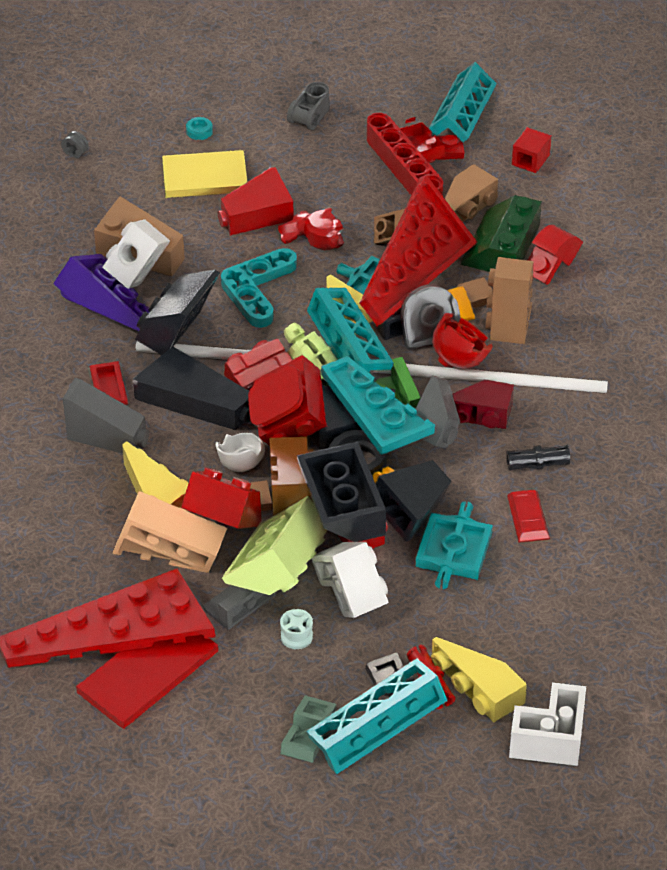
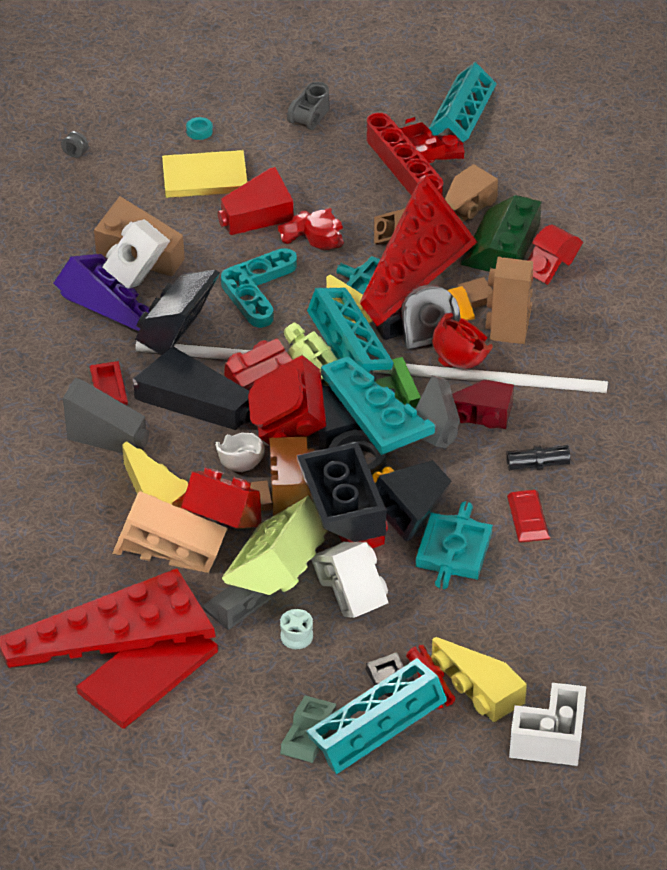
red brick [512,127,552,173] -> none

